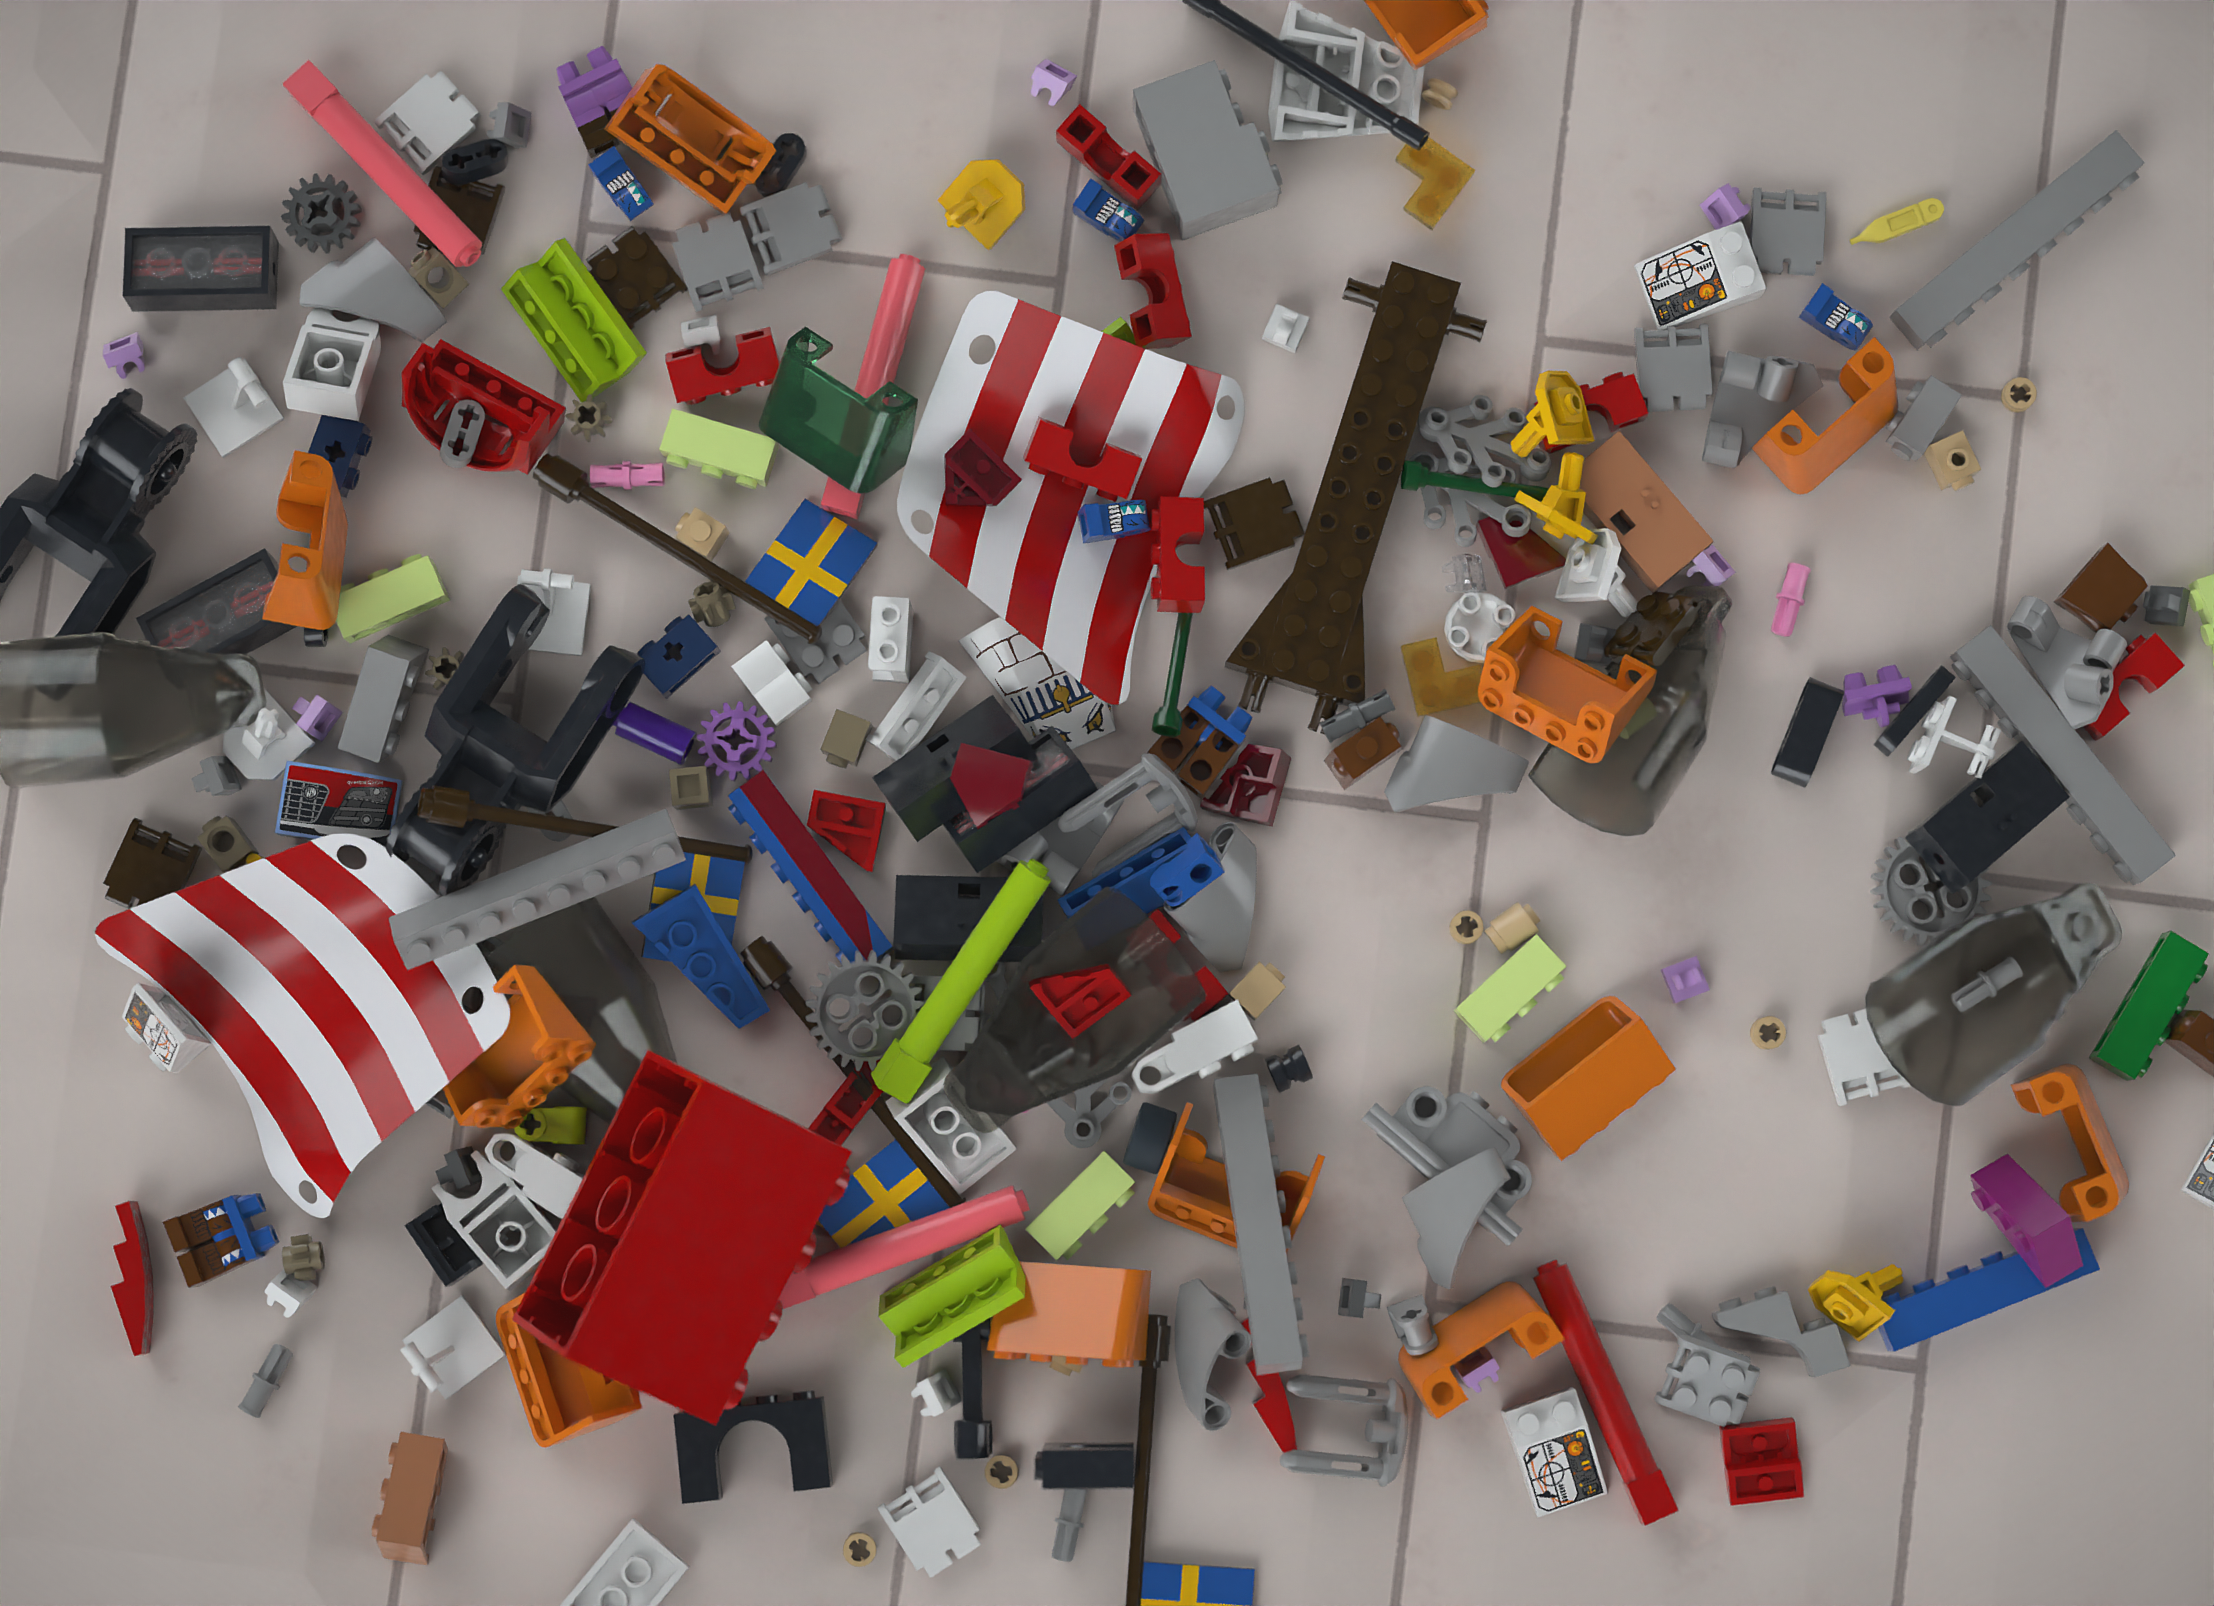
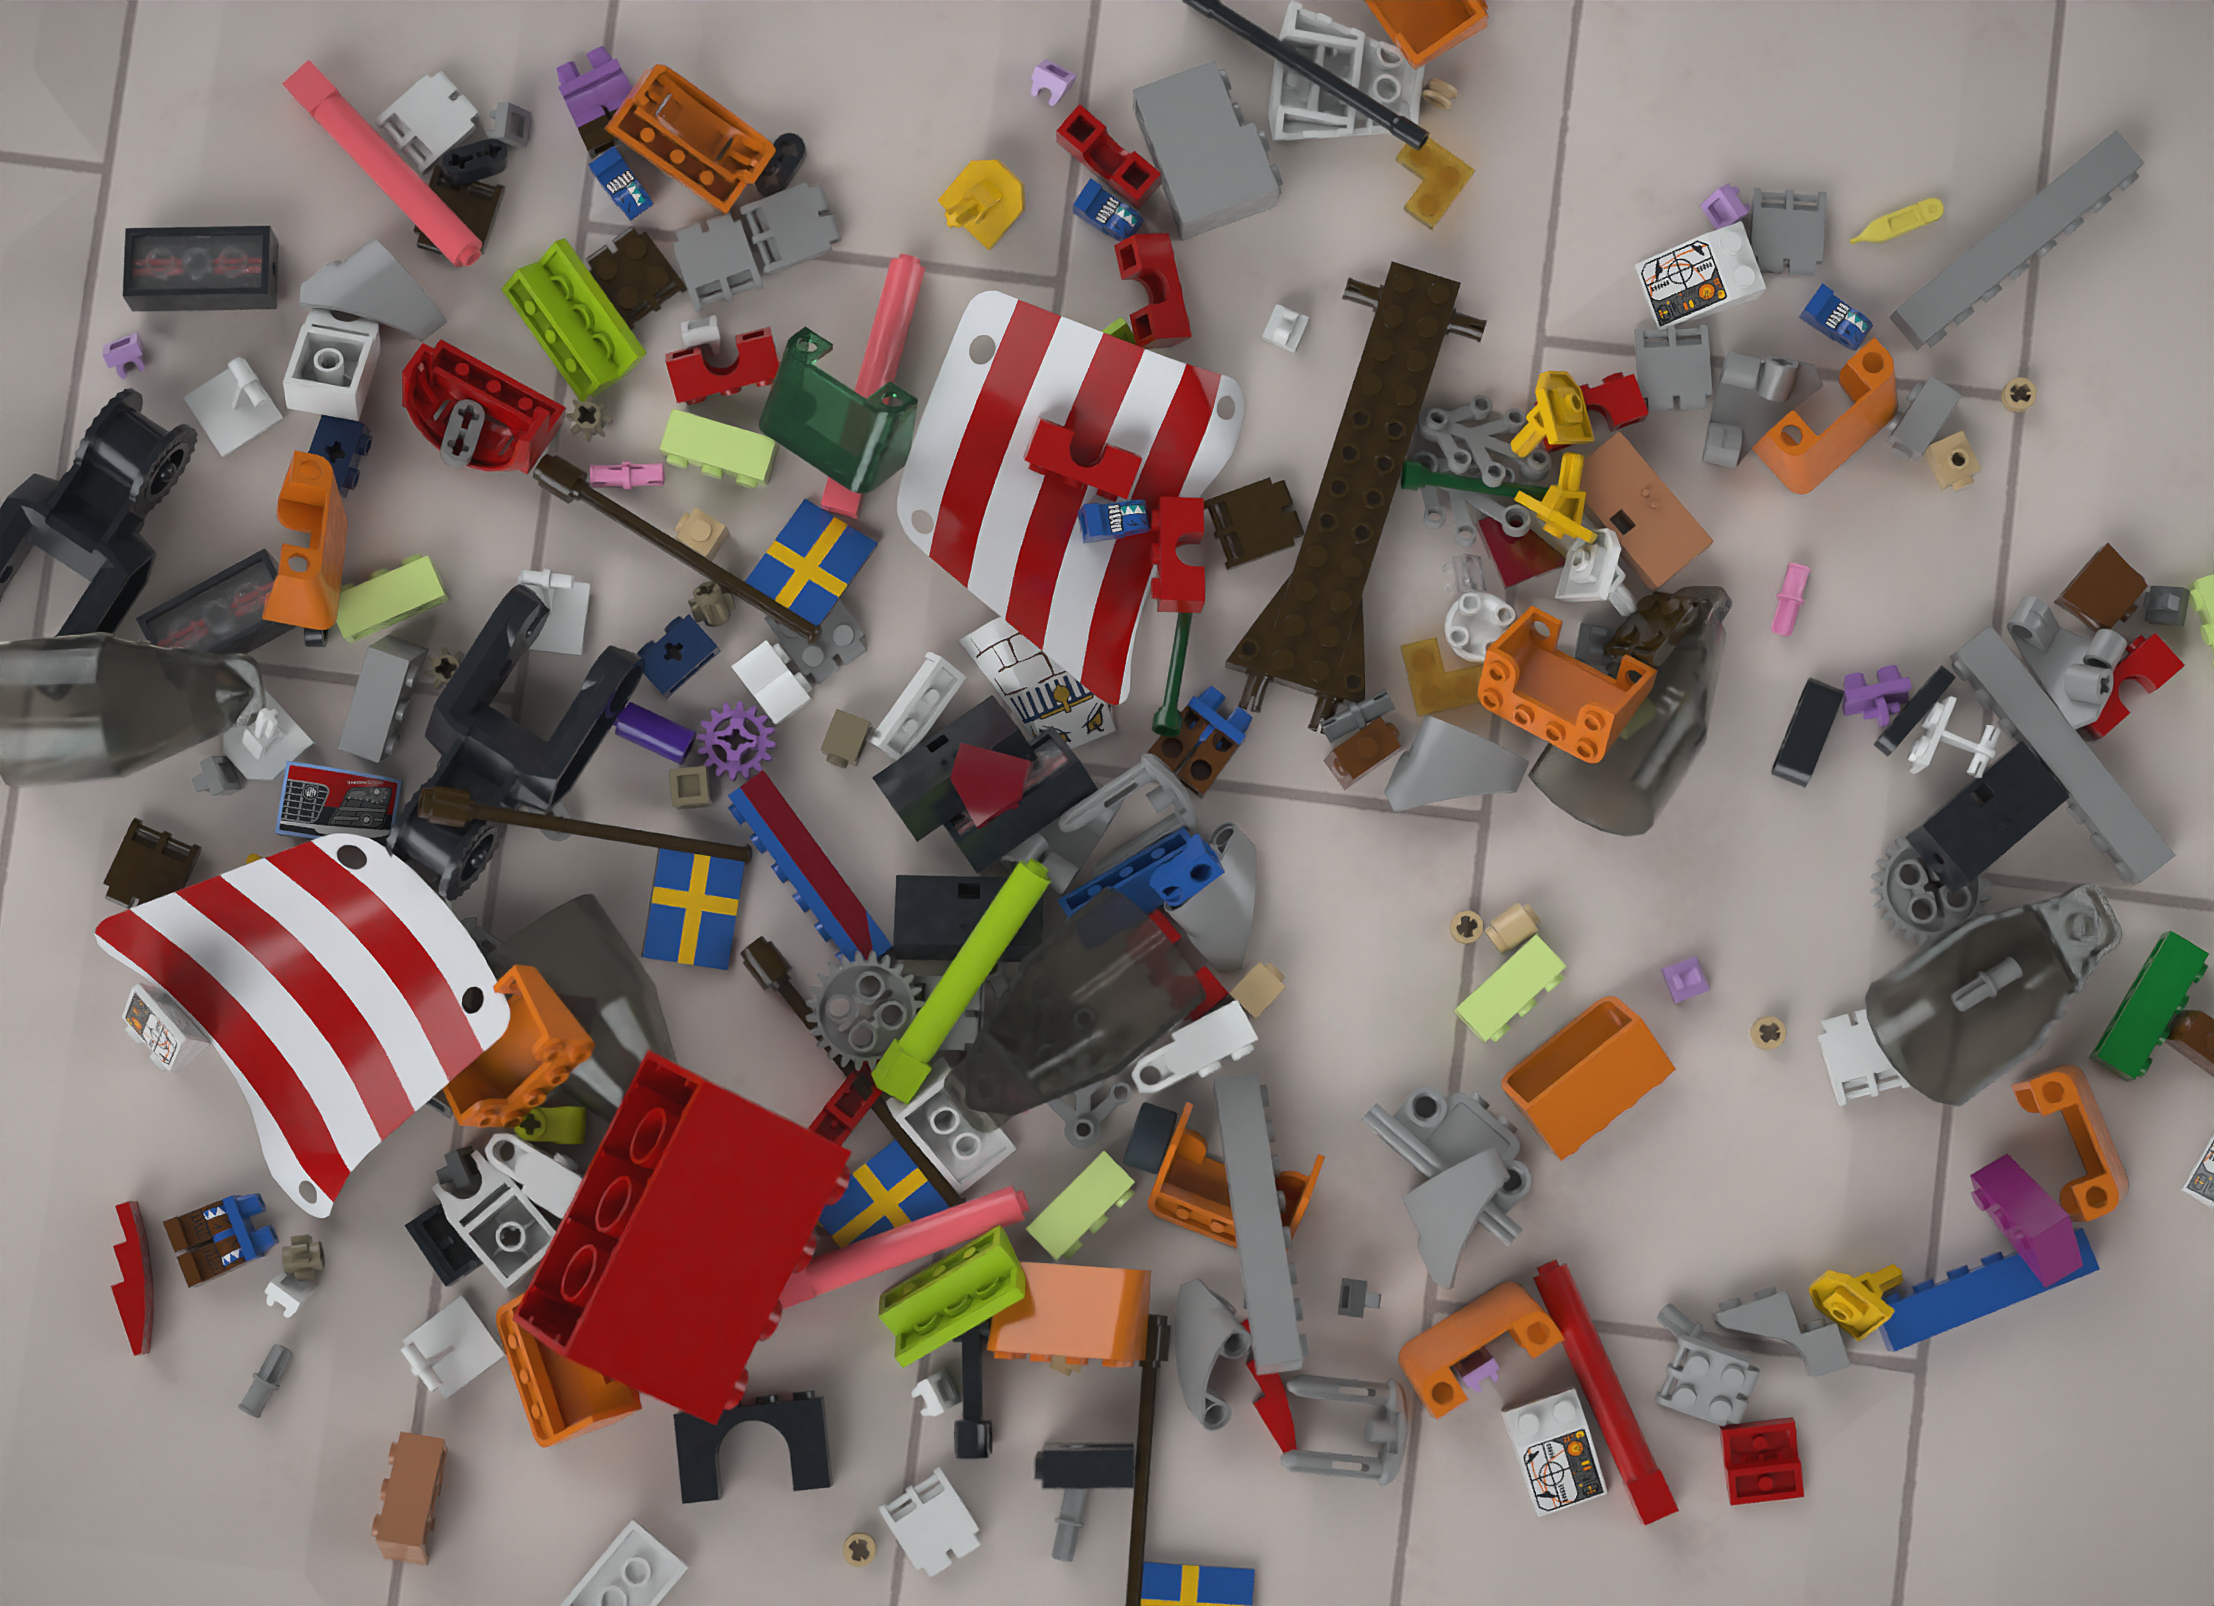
dark tan brick [197,816,259,873] -> none
dark grey gear [281,173,362,254] -> none
lavender tile [292,695,343,742] -> none
light grey brick [389,809,686,970] -> none
dark tan brick [408,247,469,309] -> none
blue wing [631,884,770,1029] -> none
red wing [807,790,886,873] -> none
white panel [868,596,914,683] -> none
dark red slope [944,429,1022,506] -> none
tan bush [985,1455,1018,1489] -> none
red wing [1028,964,1131,1039] -> none
dark red slope [1200,744,1291,827] -> none
black wheel [1265,1045,1313,1093] -> none
light grey piece [1387,1294,1439,1355] -> none
lavender tile [1686,545,1736,592] -> none

